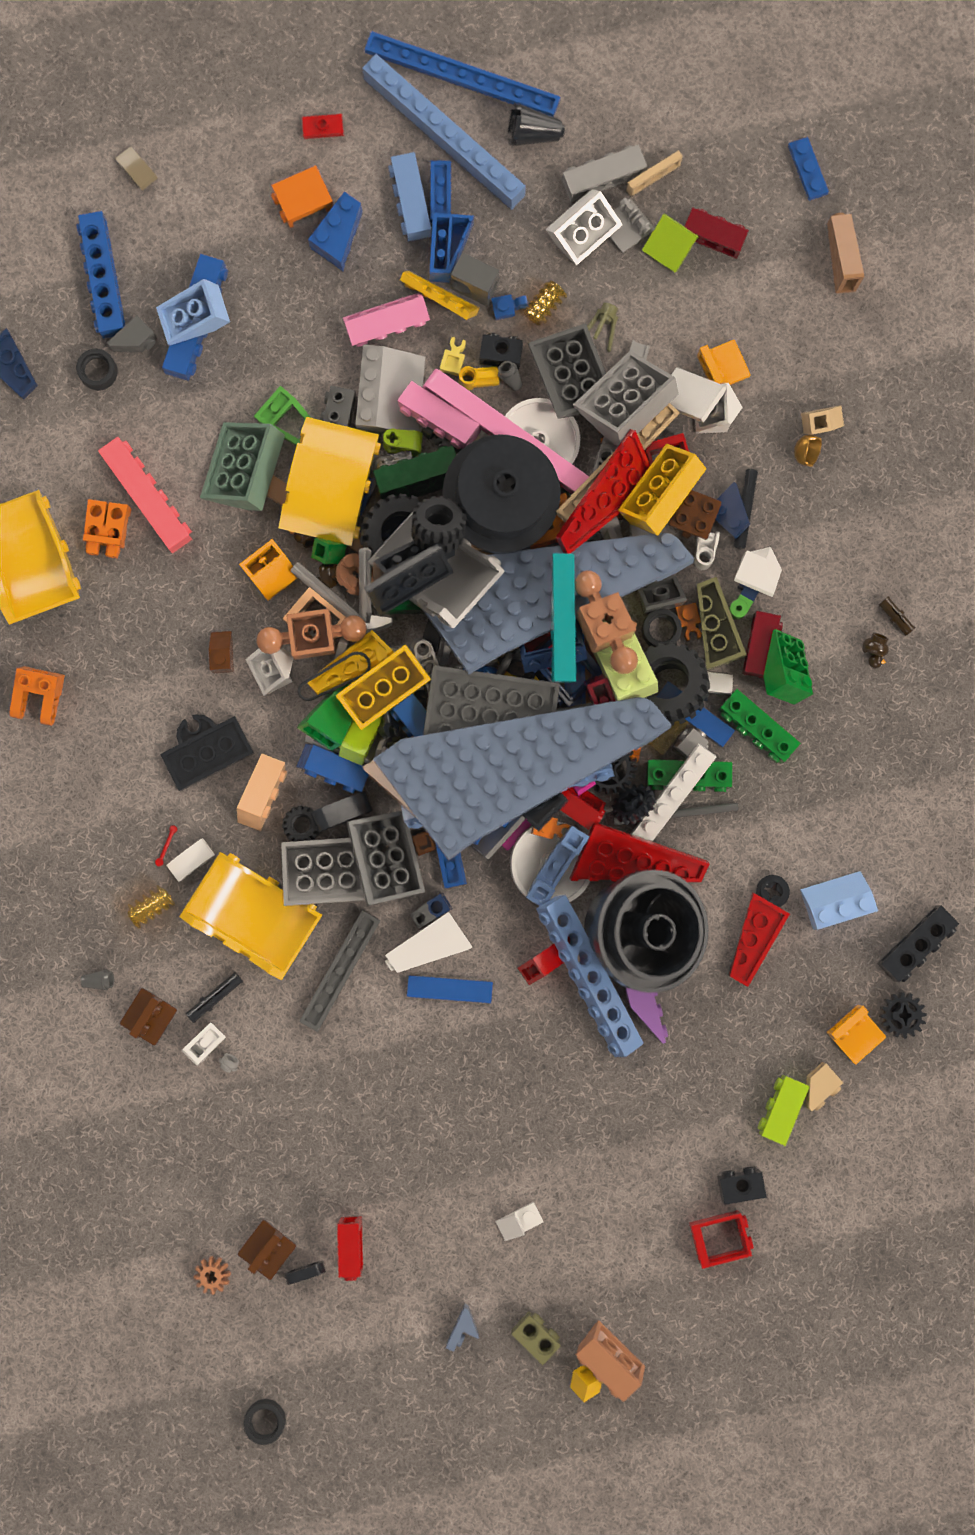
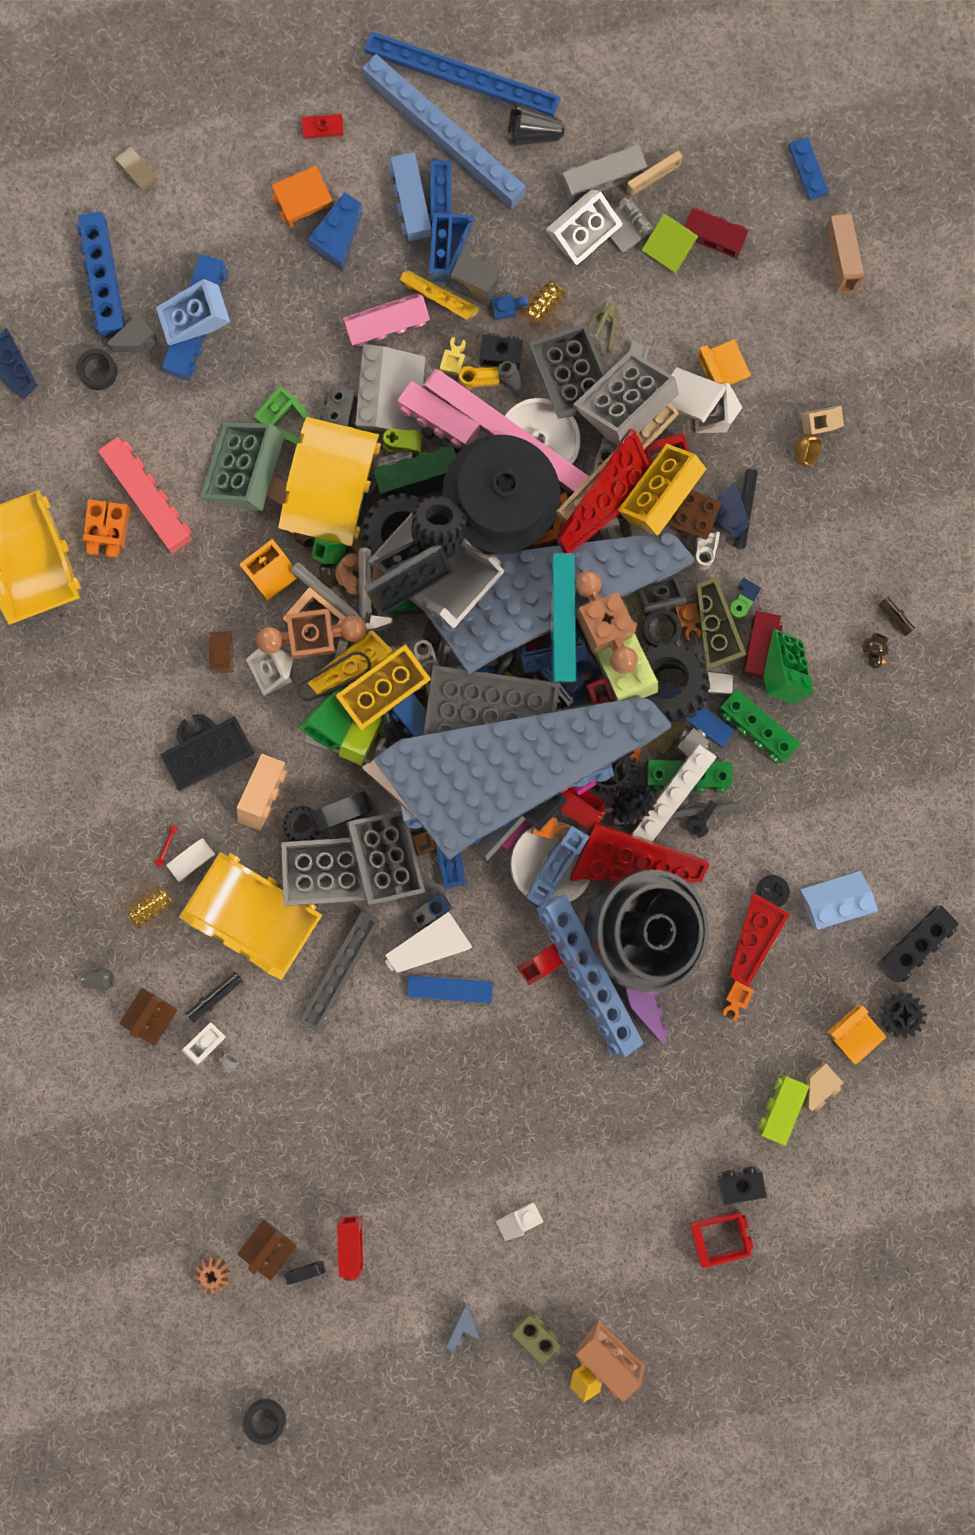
orange brick [10,666,65,726] -> none
blue wedge [296,744,368,794] -> none
white slope [734,547,782,597] -> none
none -> black bar [688,800,718,838]
none -> orange plate [722,981,754,1021]

